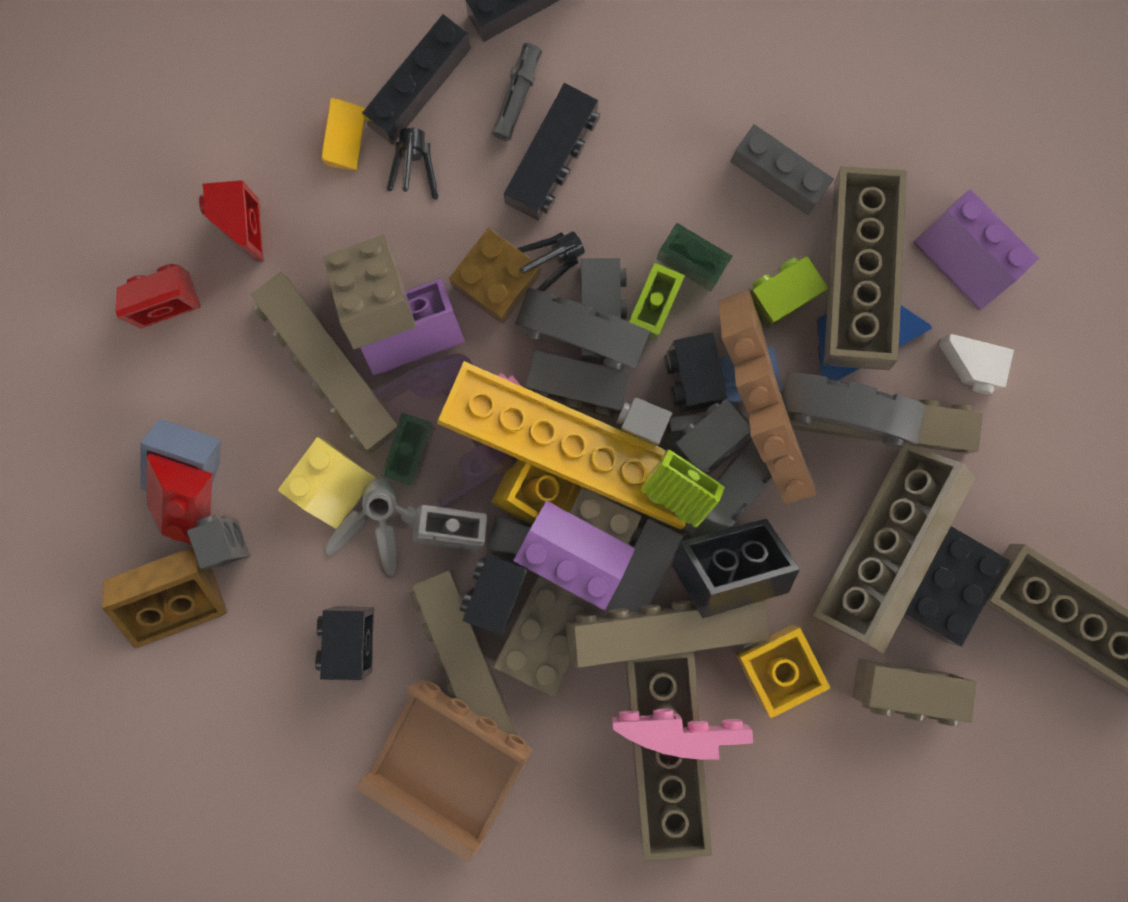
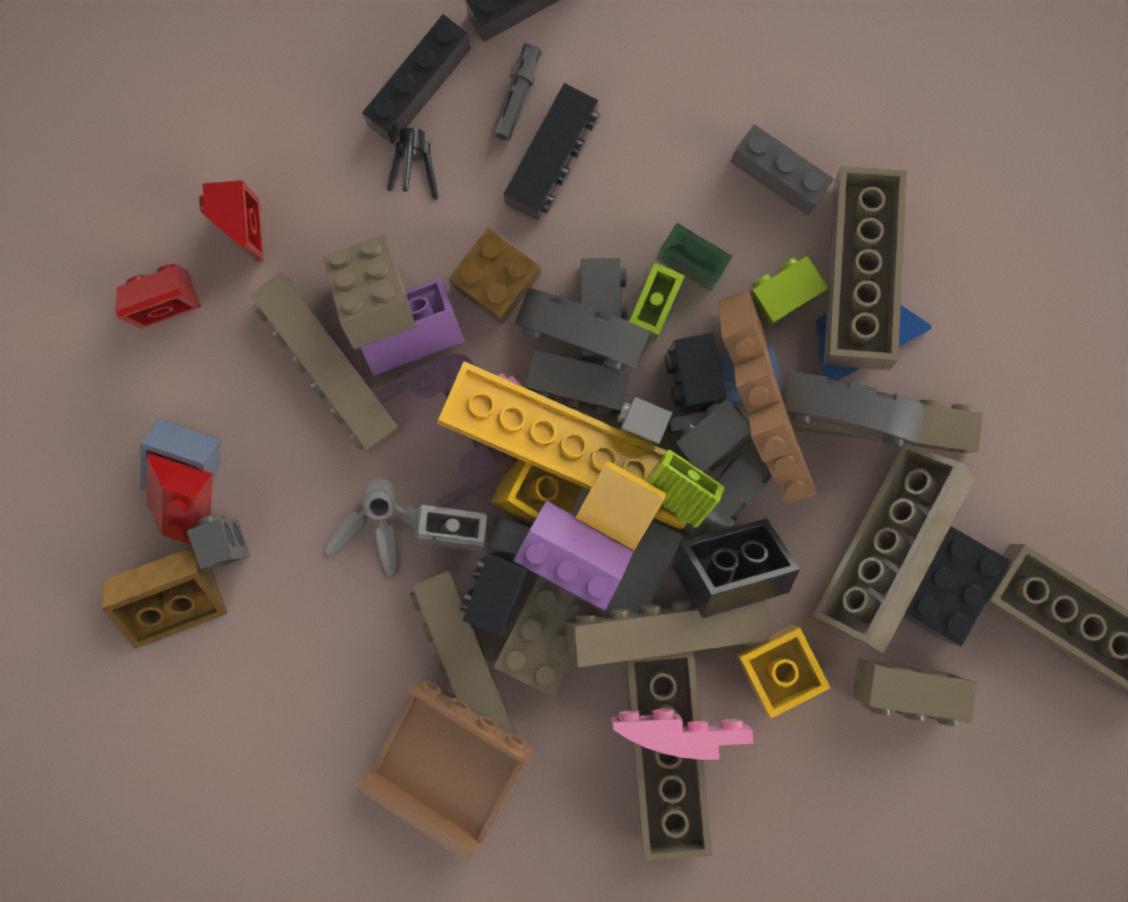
light yellow slope [278,437,376,529] -> none
black brick [315,606,374,680] -> none
yellow slope [321,98,365,171] -> none
clear green brick [381,413,436,486] -> none
black plant [517,231,585,291] -> none
medium lavender slope [913,189,1040,310] -> none
white slope [939,334,1014,394] -> none
none -> yellow tile [575,461,667,550]

